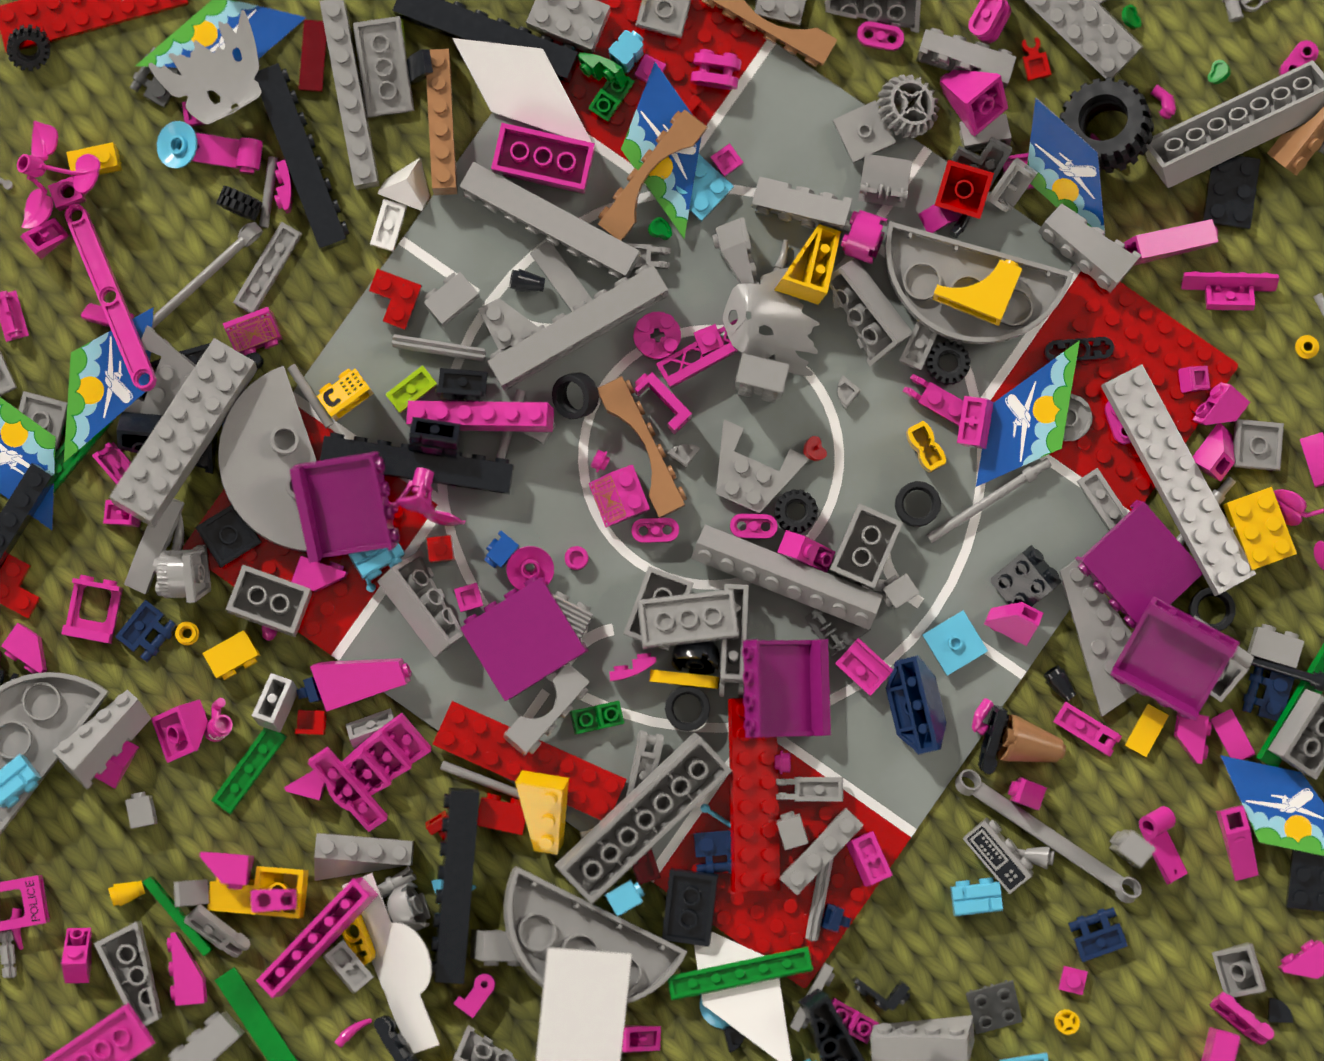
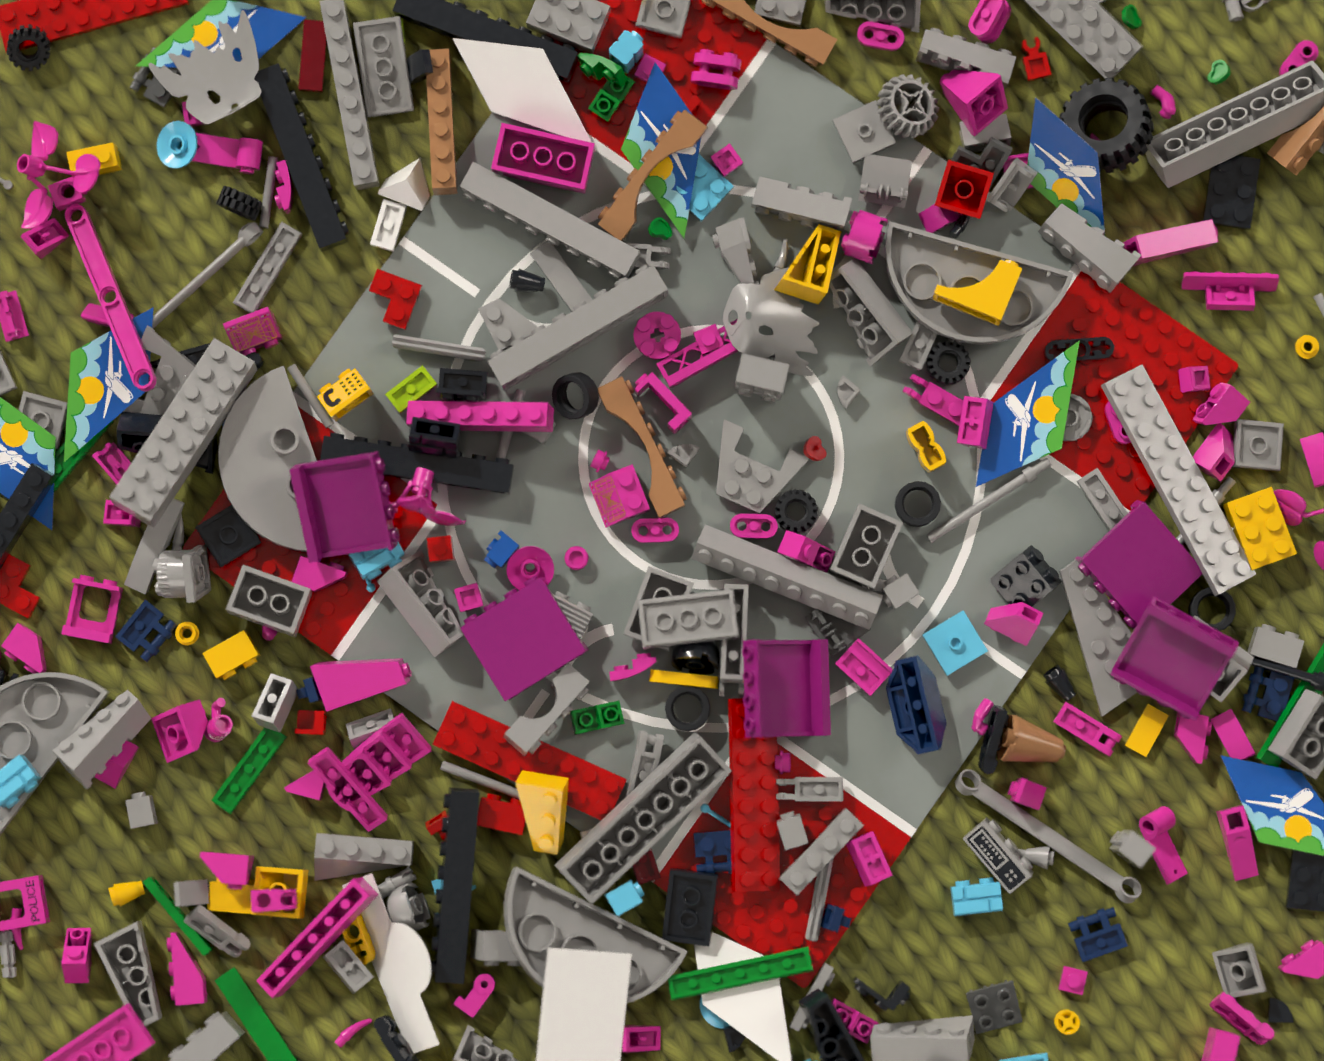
light grey brick [424,272,480,327] -> none

